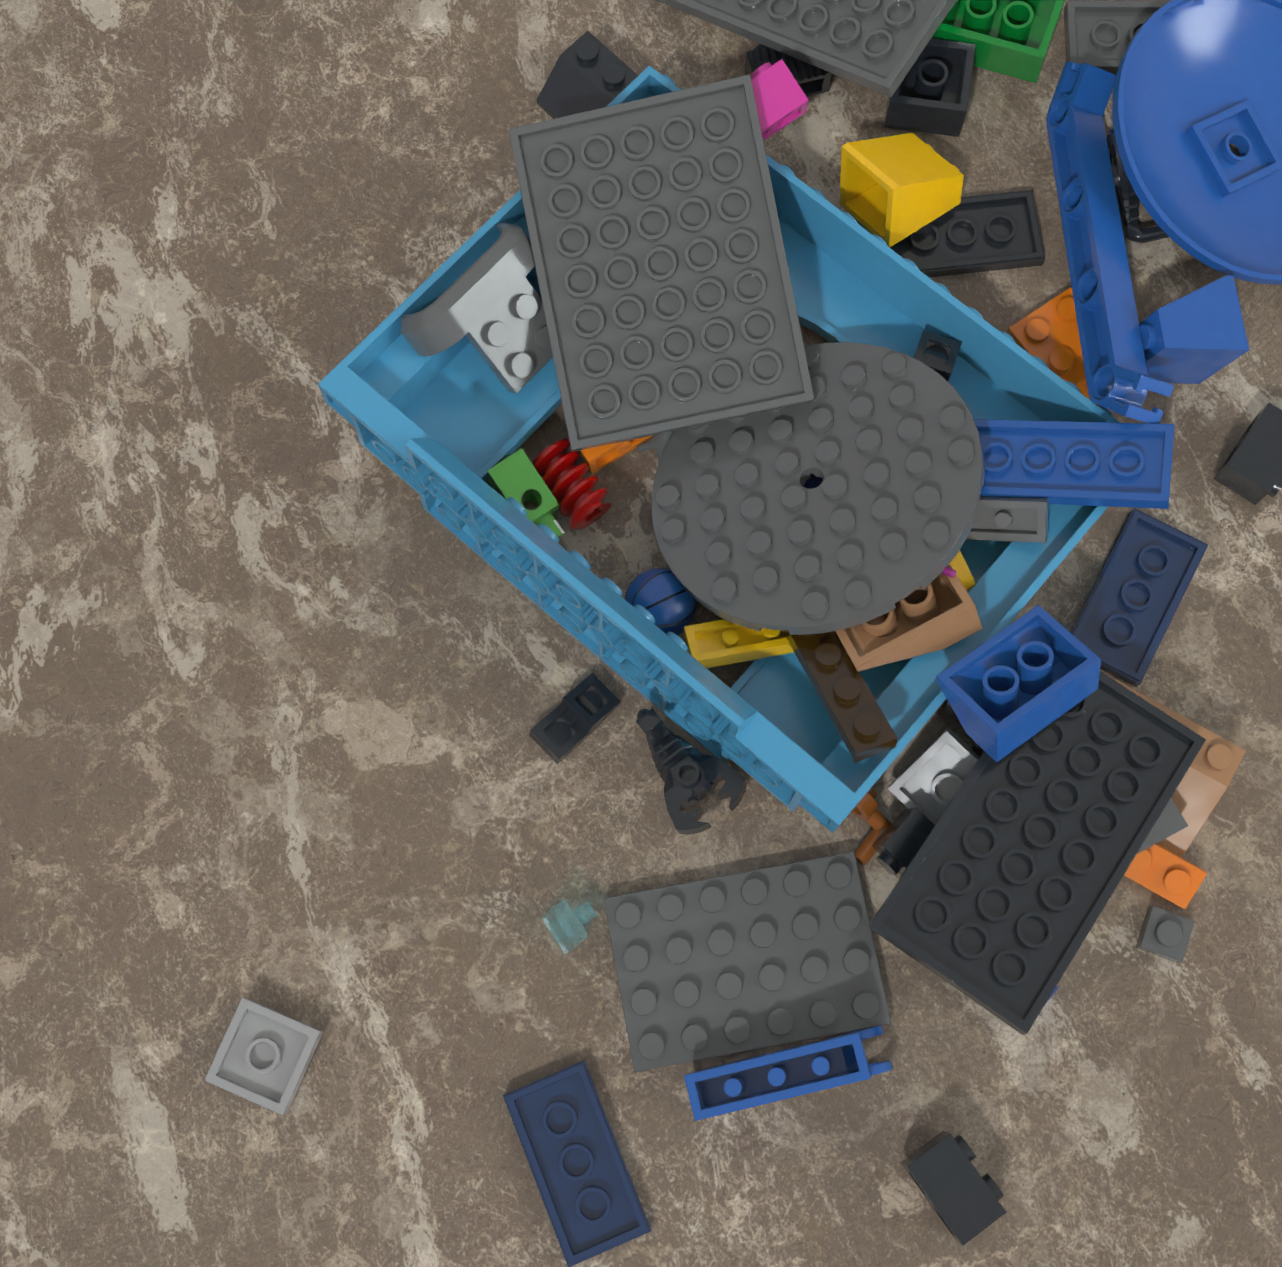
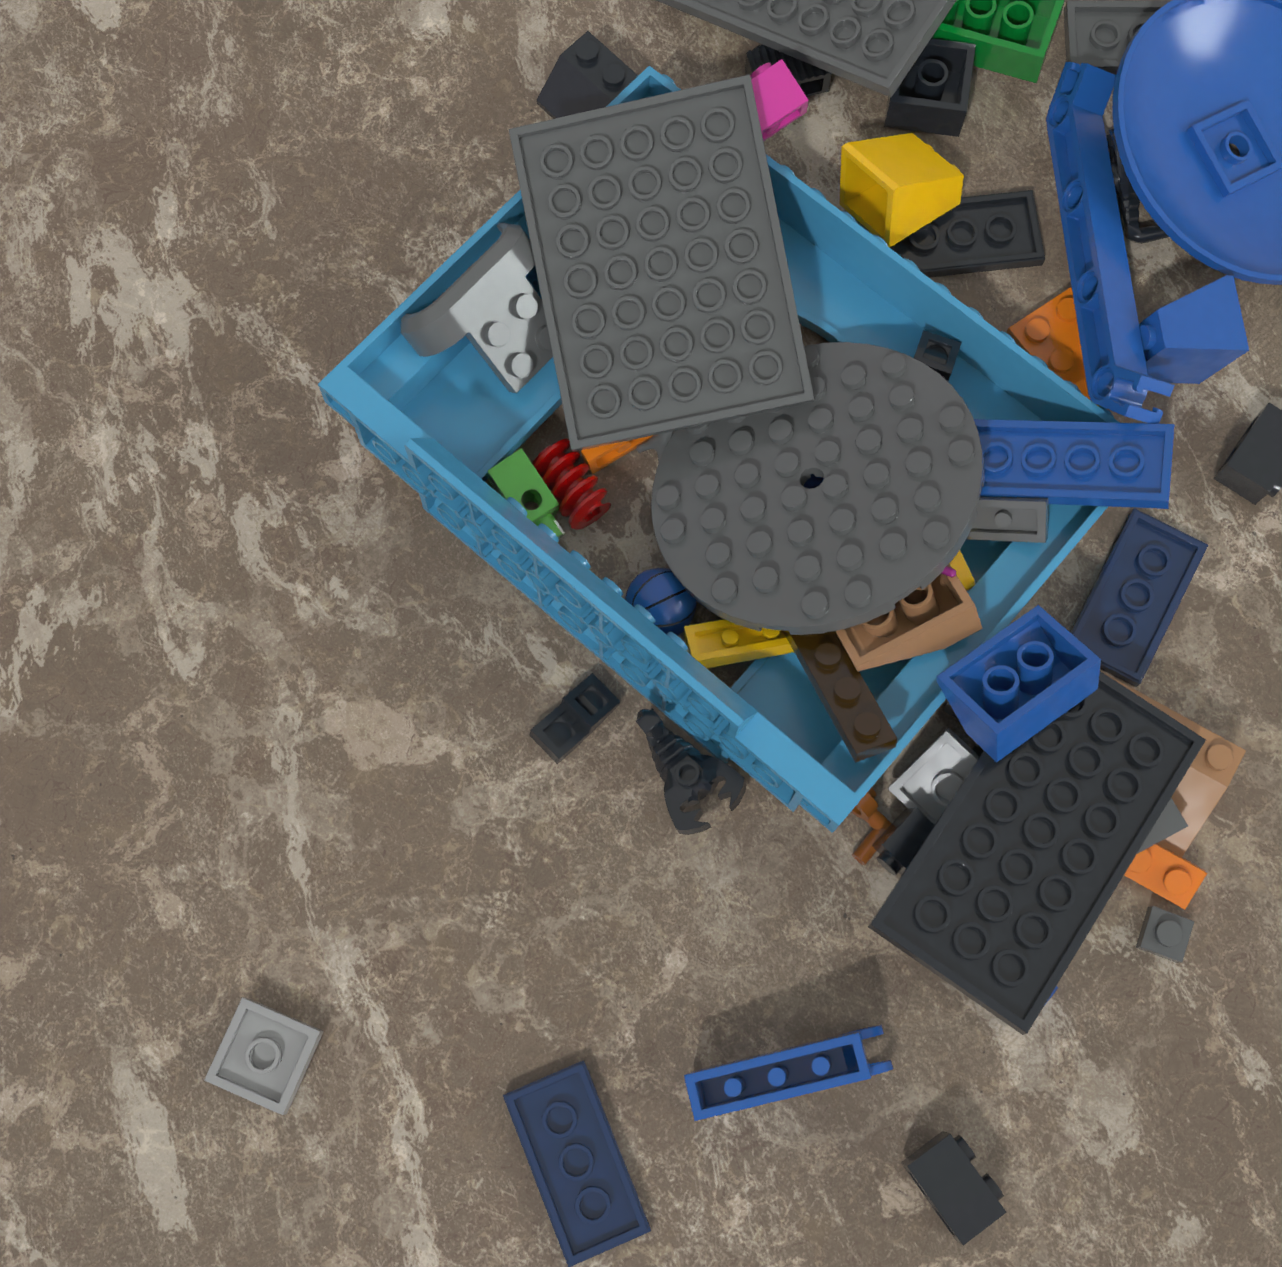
clear light blue tile [542,900,597,955] -> none
dark grey plate [603,852,891,1072] -> none

